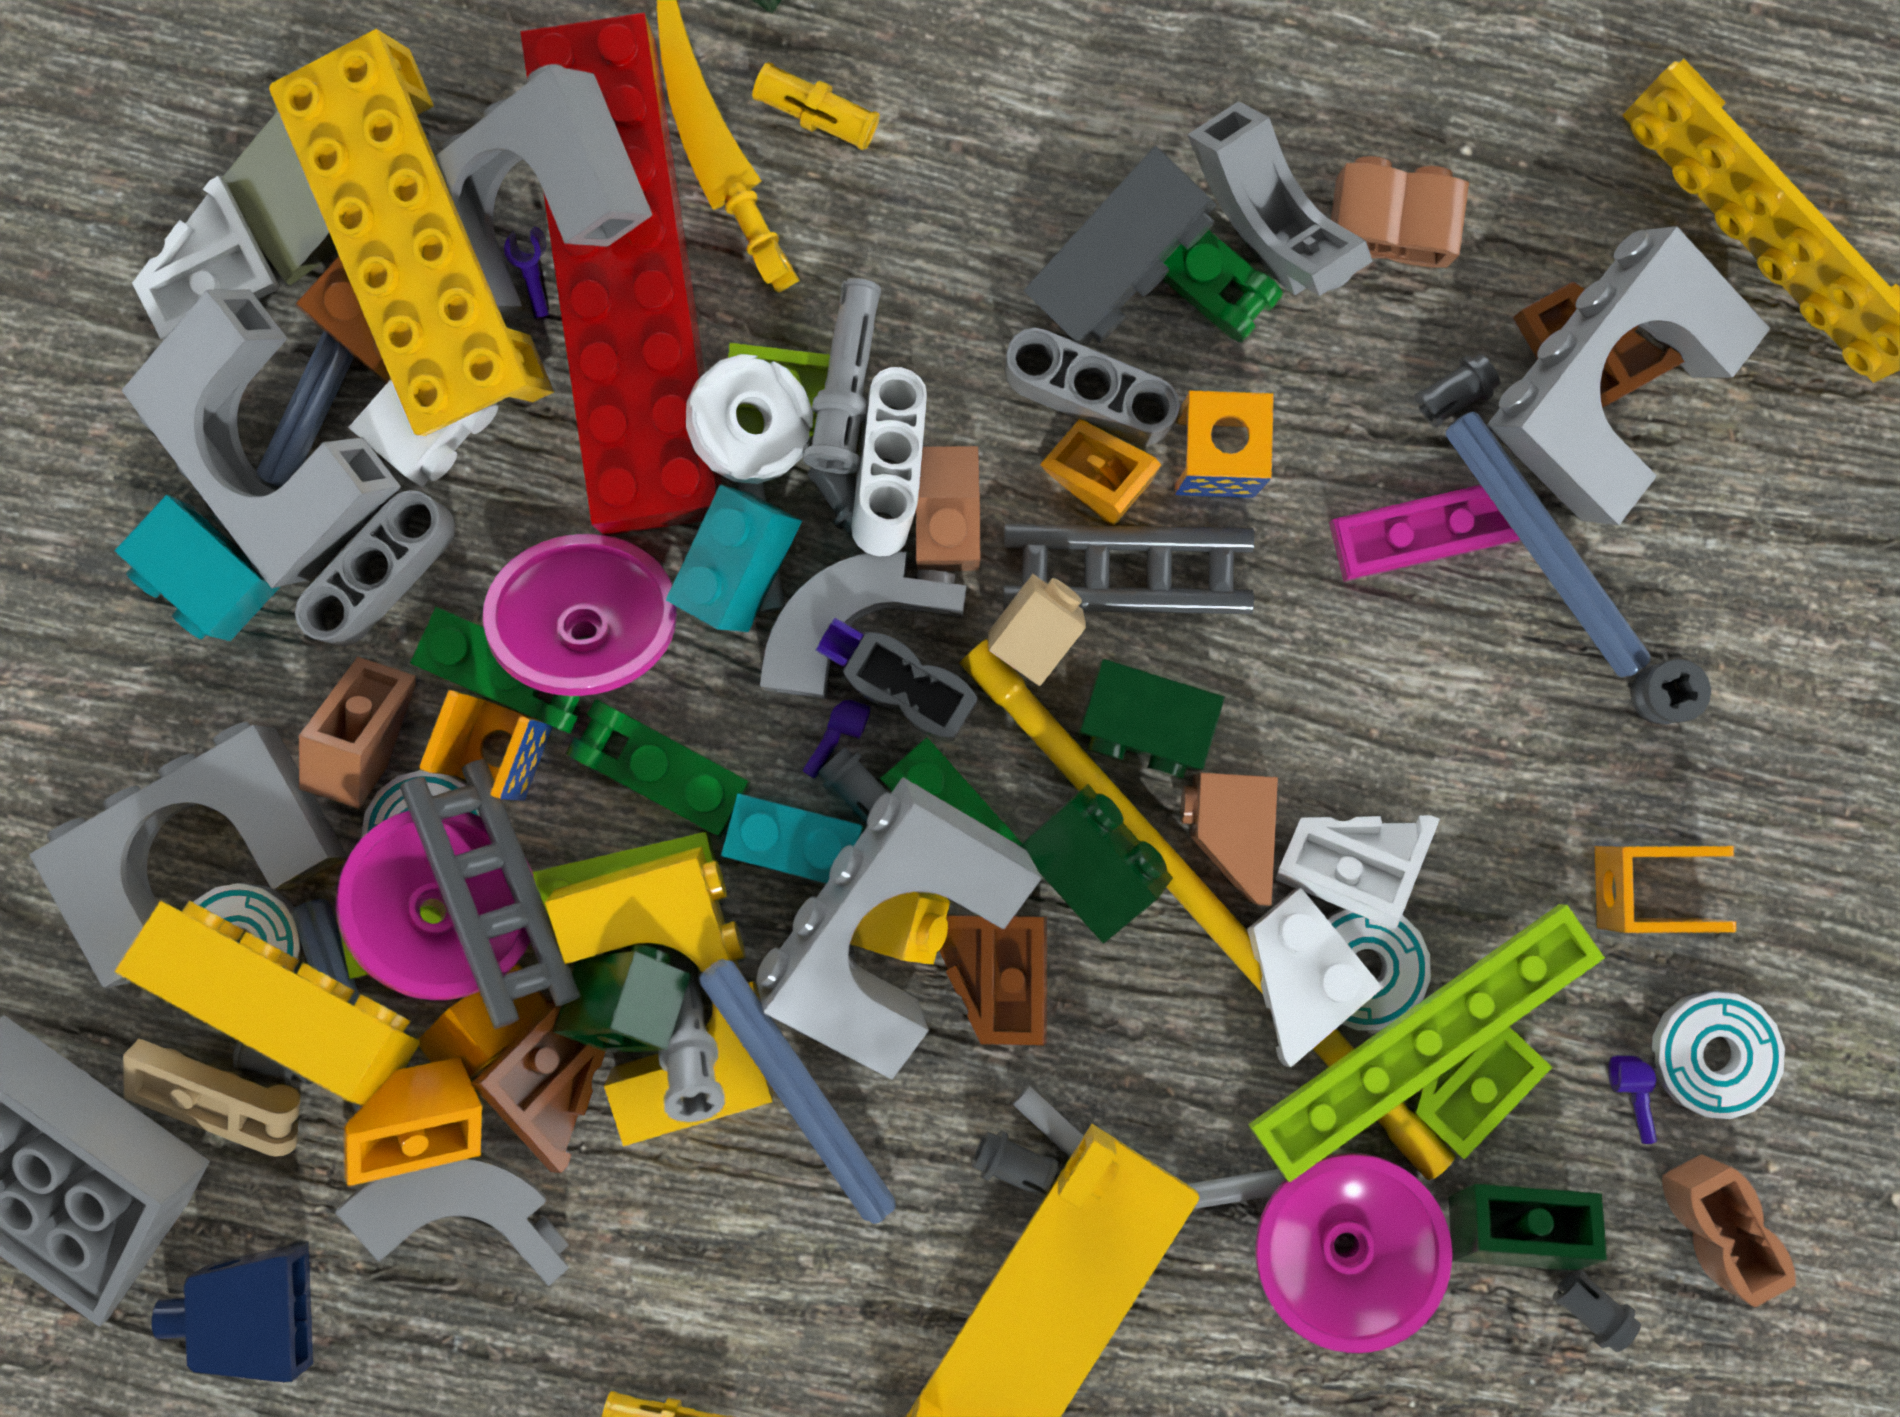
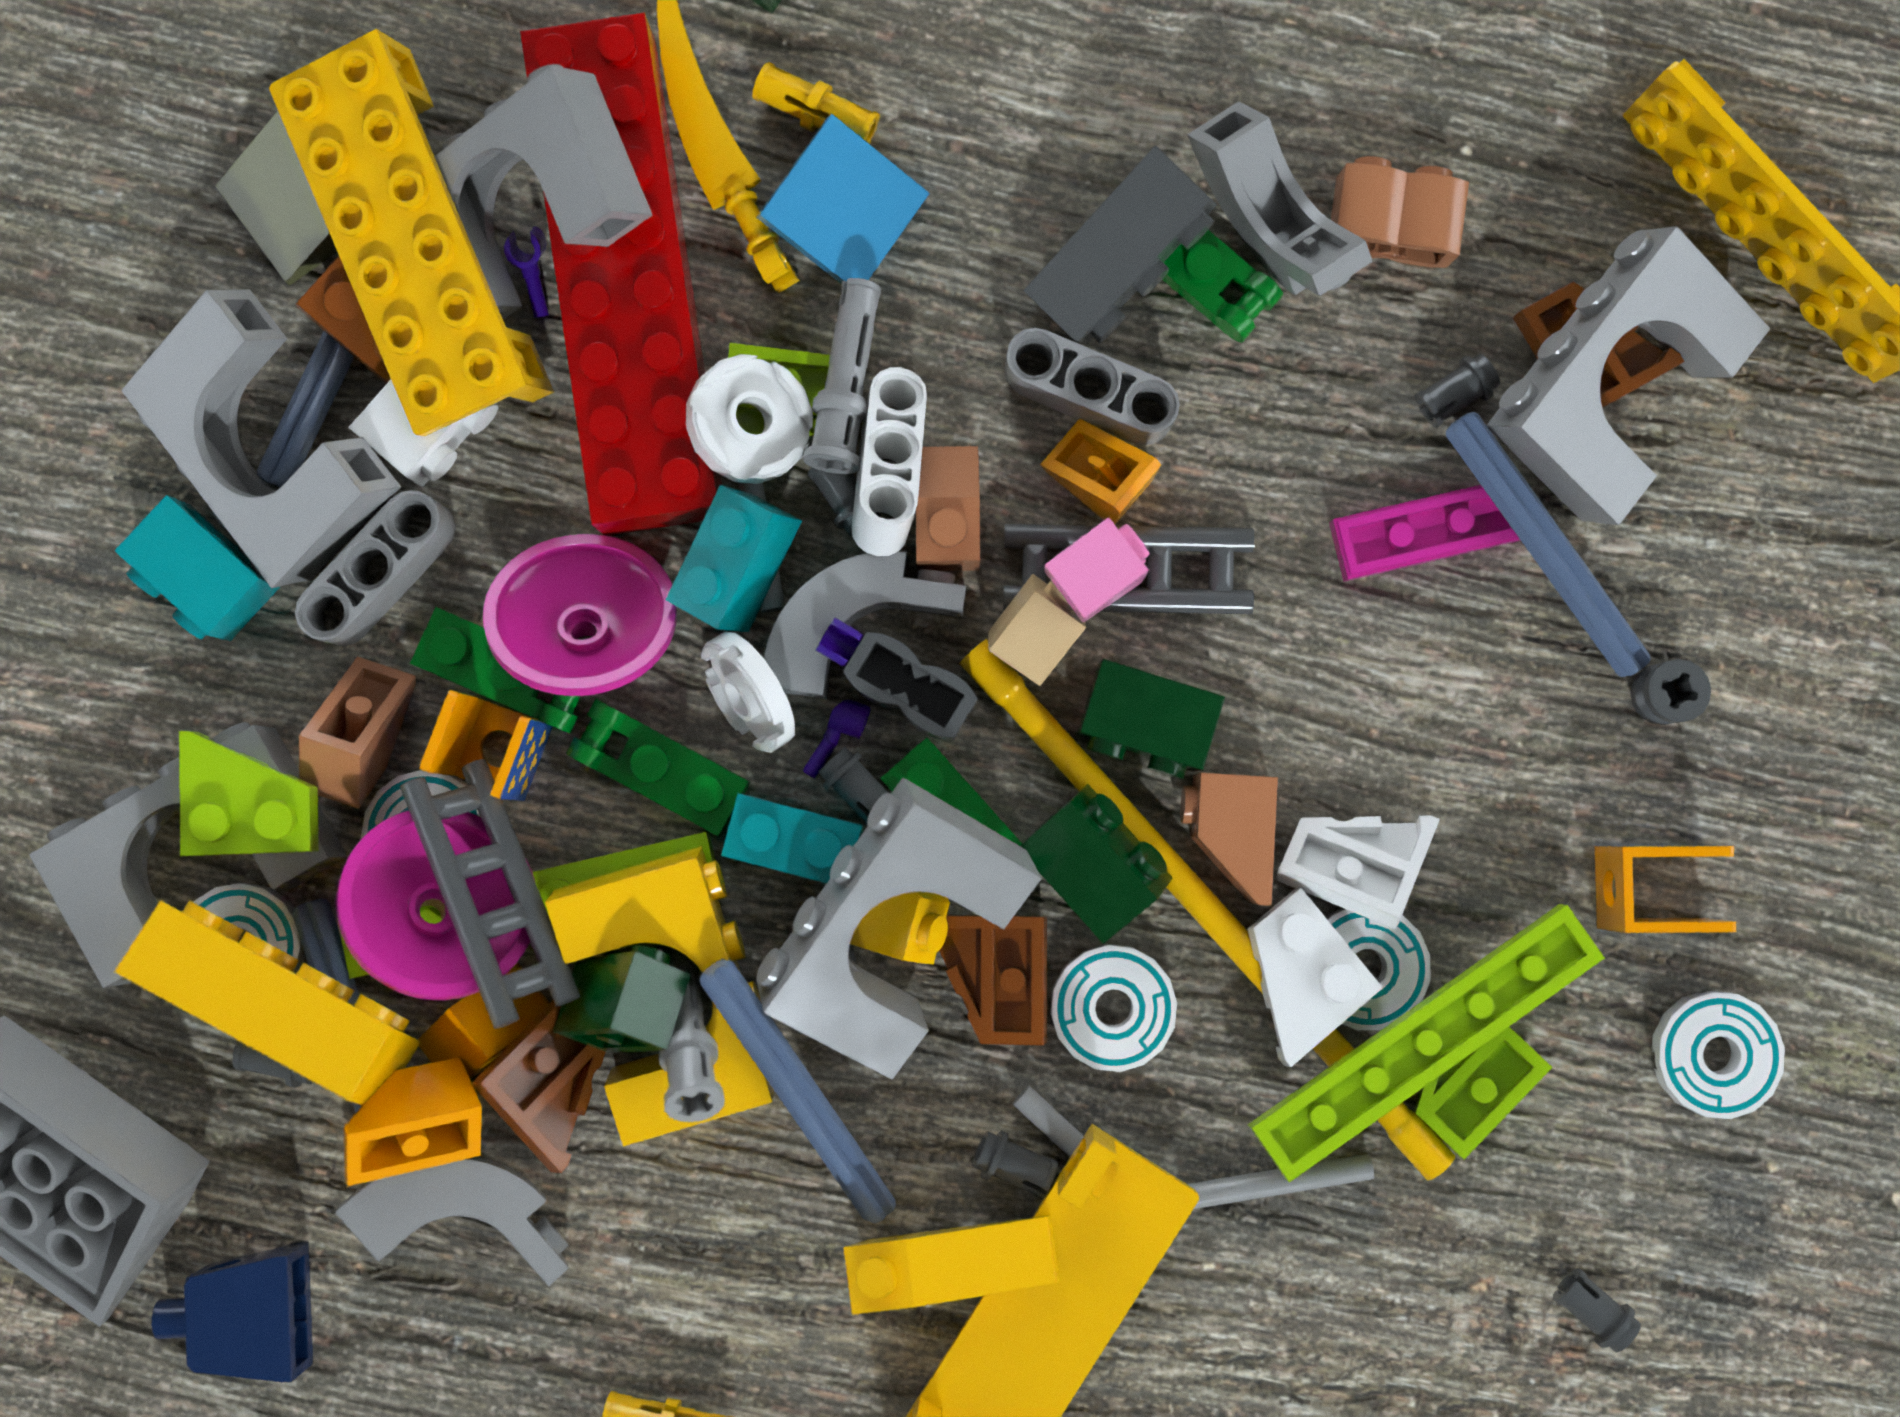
tan plate [123,1038,301,1157] -> none
white wing [132,176,280,340] -> none
light orange piece [1175,391,1274,498] -> none
dark pink dish [1255,1153,1452,1353] -> none
dark green brick [1448,1184,1607,1271] -> none
dark purple hand [1608,1055,1657,1144] -> none
nougat brick [1662,1154,1796,1307] -> none
none -> lime wing [179,731,319,856]
none -> white tile [701,632,795,753]
none -> dark azure tile [756,114,930,284]
none -> yellow slope [843,1215,1060,1315]
none -> bright pink slope [1044,517,1150,623]
none -> white tile [1050,944,1177,1072]

